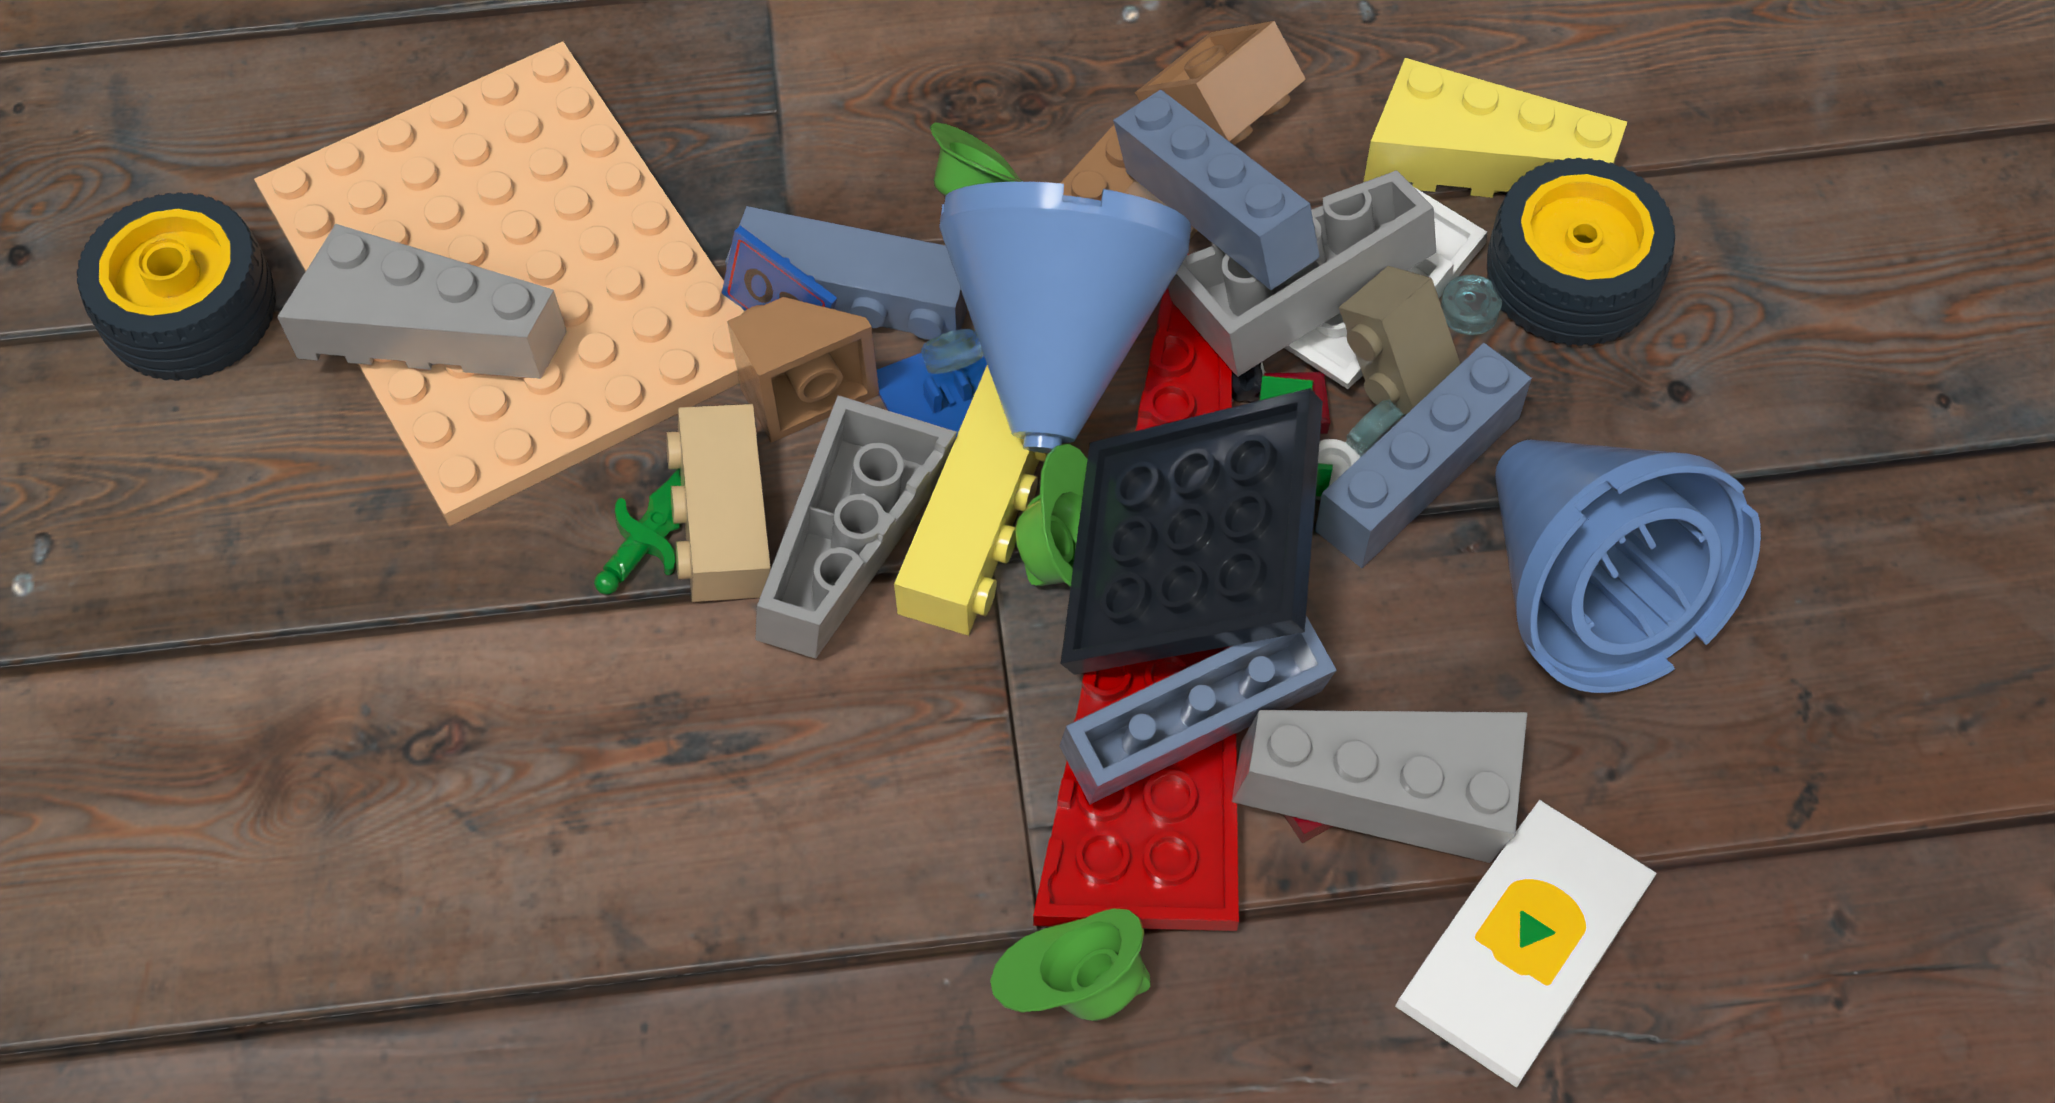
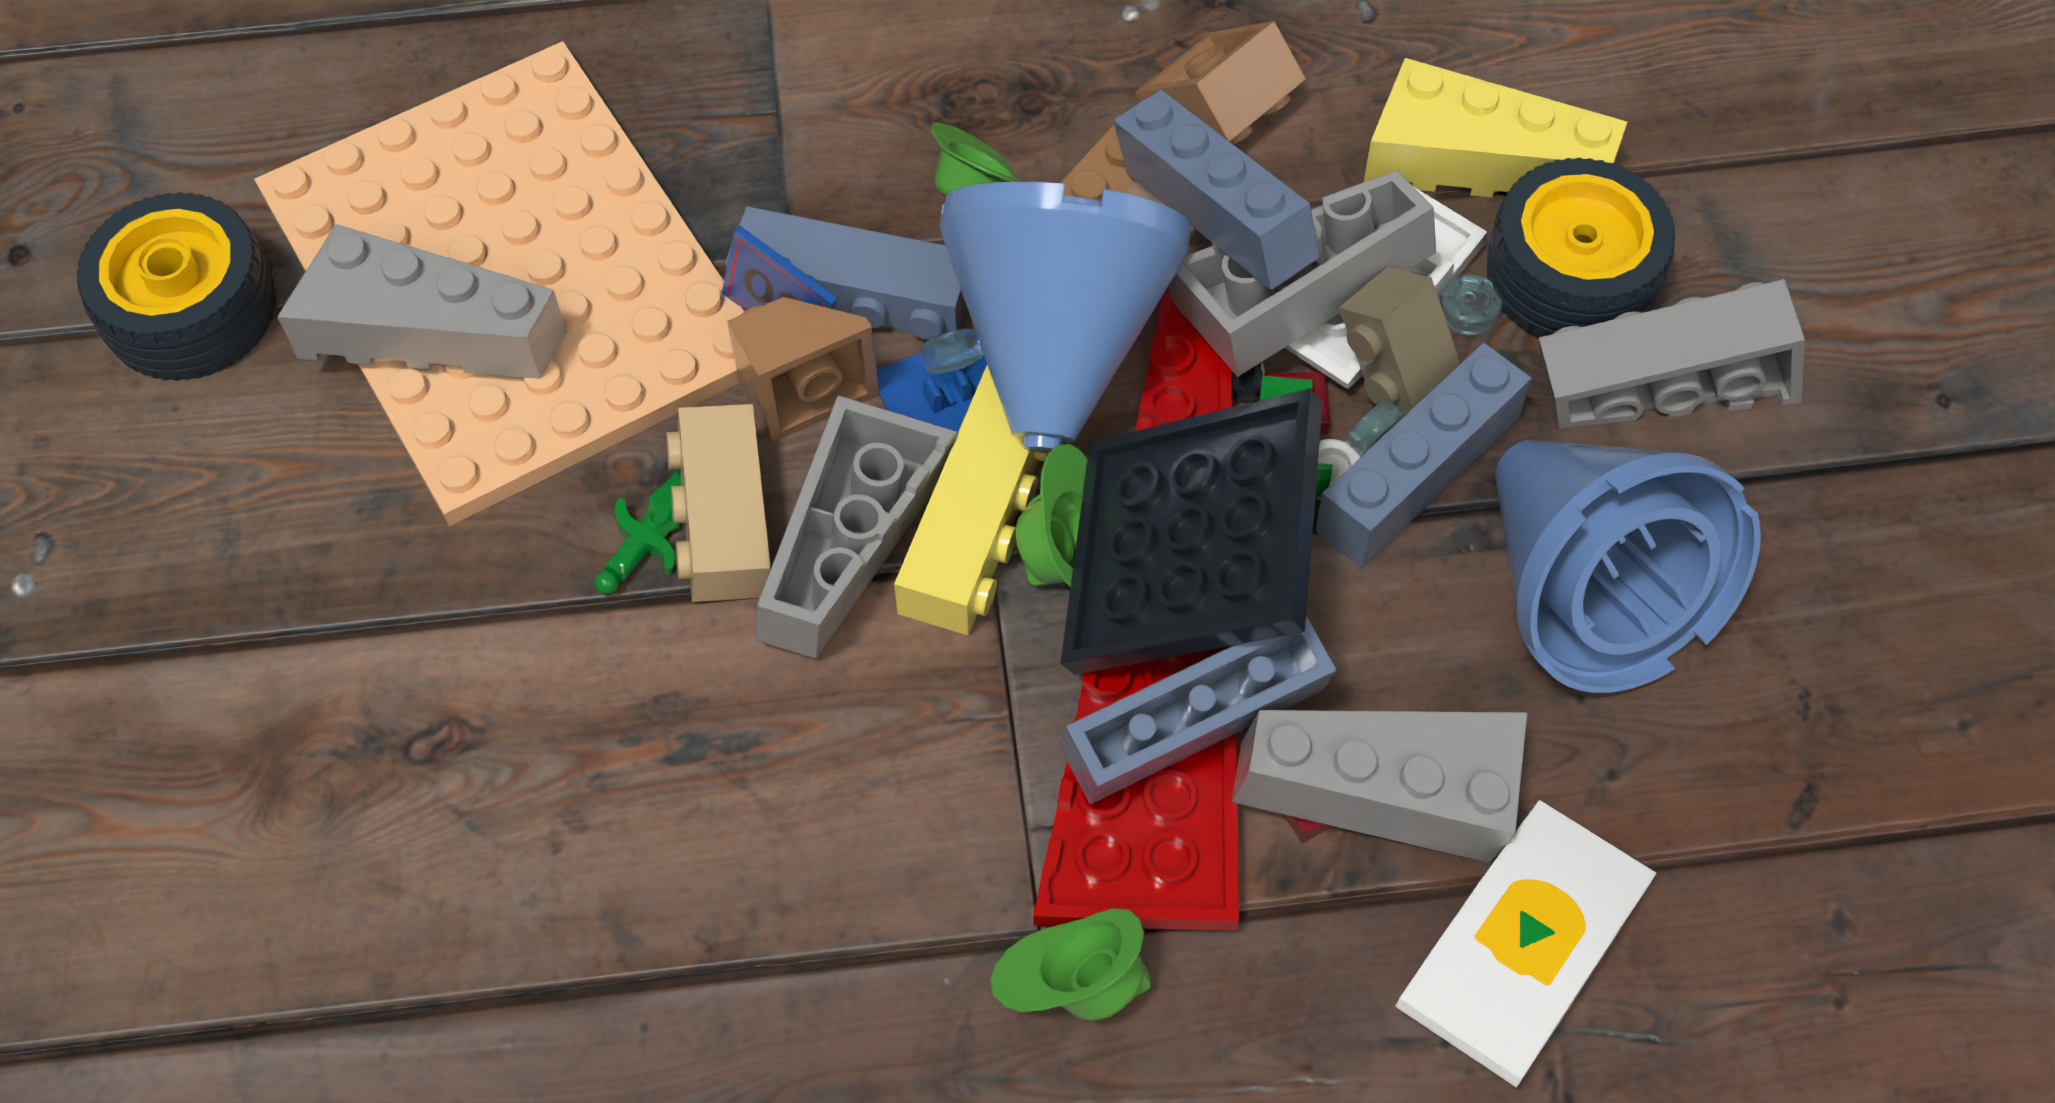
none -> light grey wedge [1539,279,1805,429]

